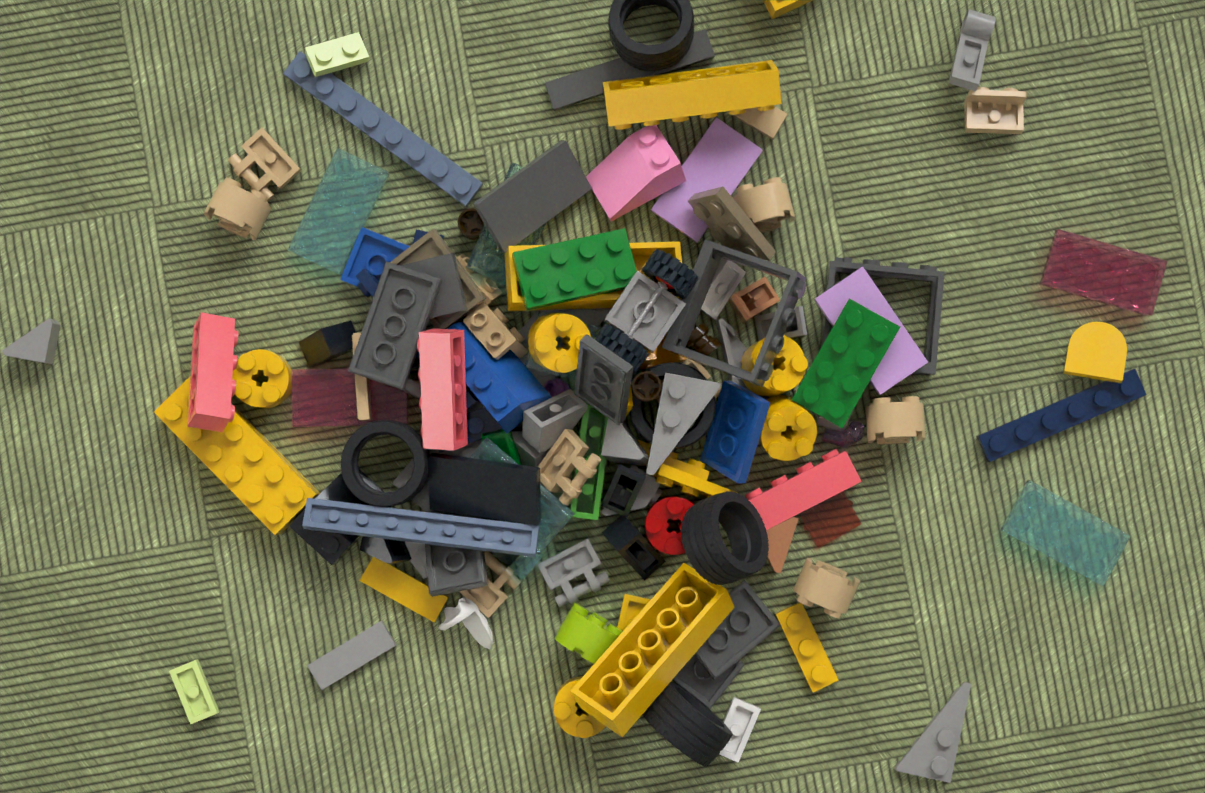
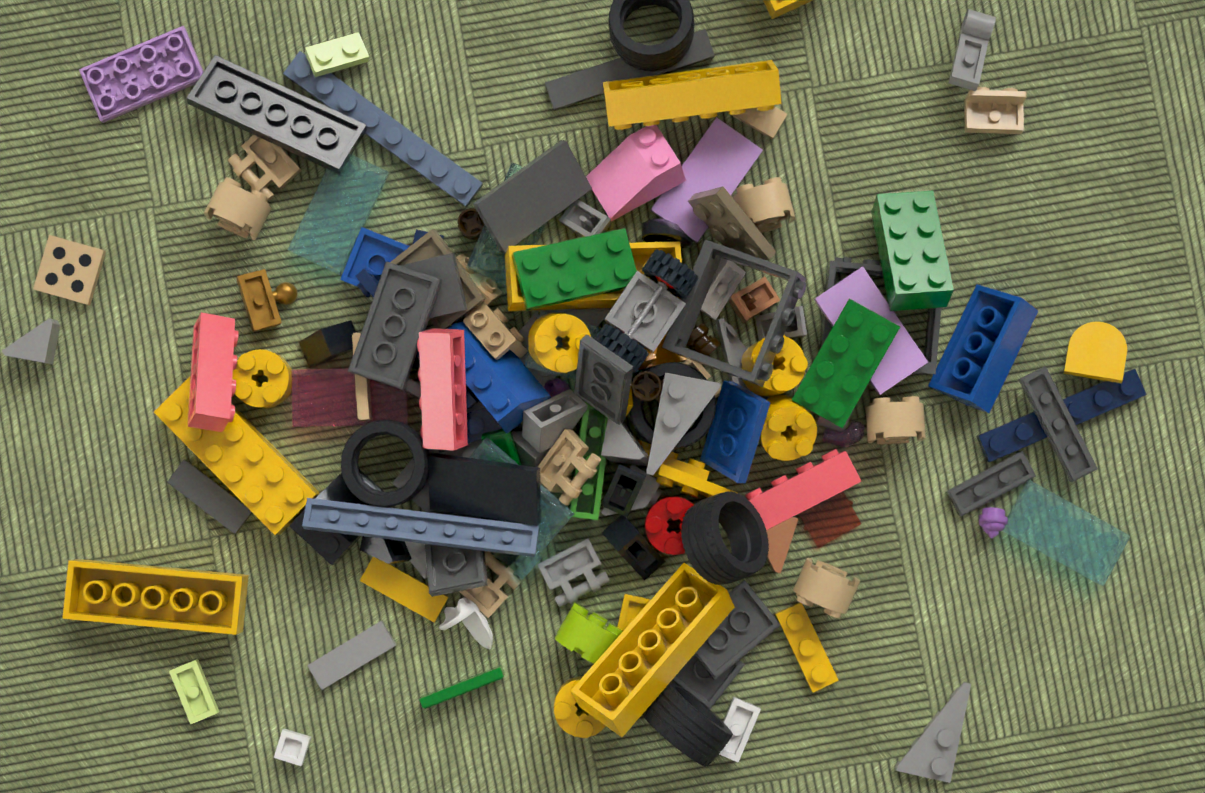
clear pink plate [1040,229,1168,317] -> none
none -> tan tile [33,235,106,305]
none -> yellow brick [62,559,249,635]
none -> lavender tile [79,26,204,123]
none -> dark grey tile [167,459,252,534]
none -> plate [186,55,367,175]
none -> pearl gold plate [236,269,298,332]
none -> white plate [274,729,311,766]
none -> green tile [419,665,505,709]
none -> light grey slope [559,199,611,237]
none -> black hat [642,218,693,248]
none -> brick [871,190,954,311]
none -> blue slope [928,284,1038,413]
none -> dark grey tile [946,451,1036,517]
none -> medium lavender plate [978,507,1008,538]
none -> dark grey tile [1018,366,1098,482]

